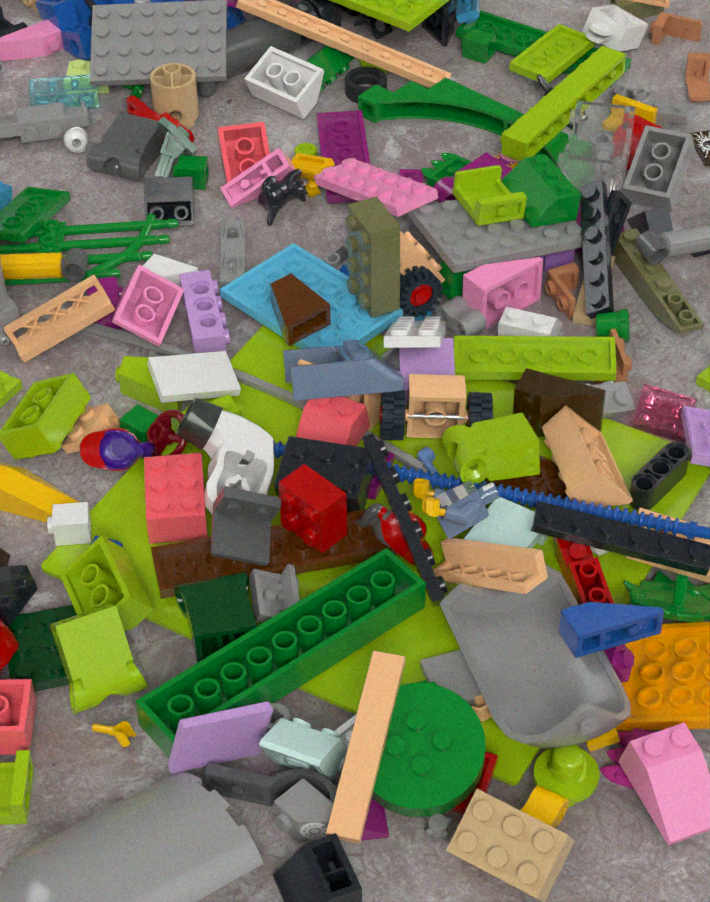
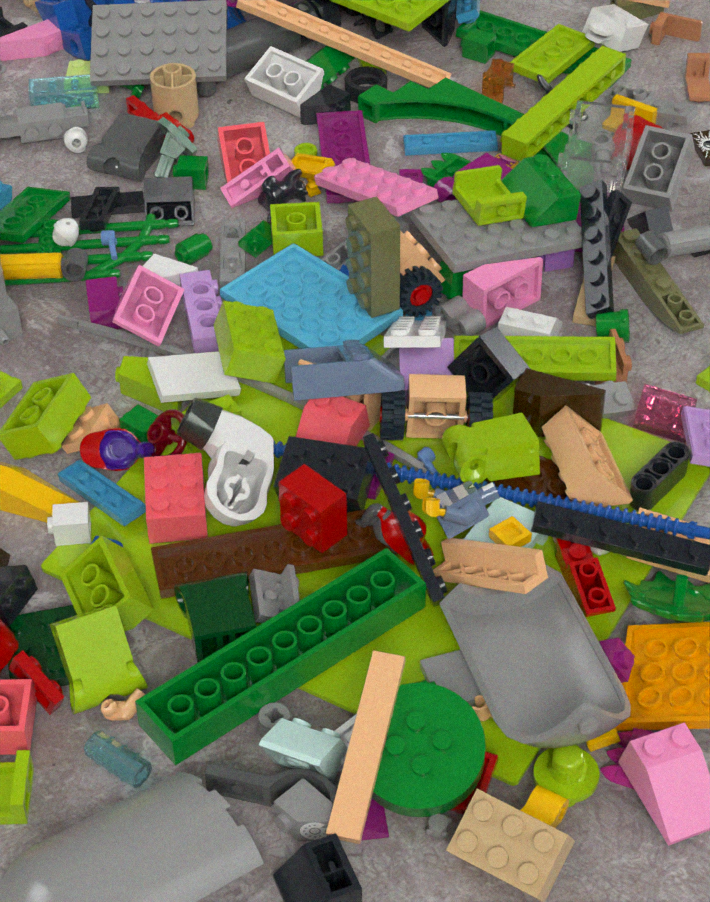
light nougat fence [3,275,115,363] -> none
yellow hand [92,721,137,747] -> none
lavender tile [168,702,273,774] -> none
dark grey bracket [210,486,281,566] -> none
reddish brown slope [270,273,331,346] -> none
nougat bracket [544,262,579,319] -> none
blue slope [559,602,664,658] -> none
none -> red plate [9,651,65,715]
none -> white piece [52,218,79,247]
none -> dark azure tile [57,459,146,526]
none -> black tile [71,191,145,218]
none -> black plate [79,187,120,232]
none -> clear light blue axle [84,730,152,788]
none -> light nougat arm [100,688,145,721]
none -> medium blue hand [101,230,118,260]
none -> green brick [174,233,213,265]
none -> lime brick [213,300,286,384]
none -> green bracket [238,220,272,258]
none -> lime brick [270,202,324,256]
none -> black slope [300,84,351,125]
none -> dark azure tile [403,131,498,156]
none -> black brick [447,327,530,403]
none -> clear orange piece [482,59,516,103]
none -> yellow plate [489,516,532,547]

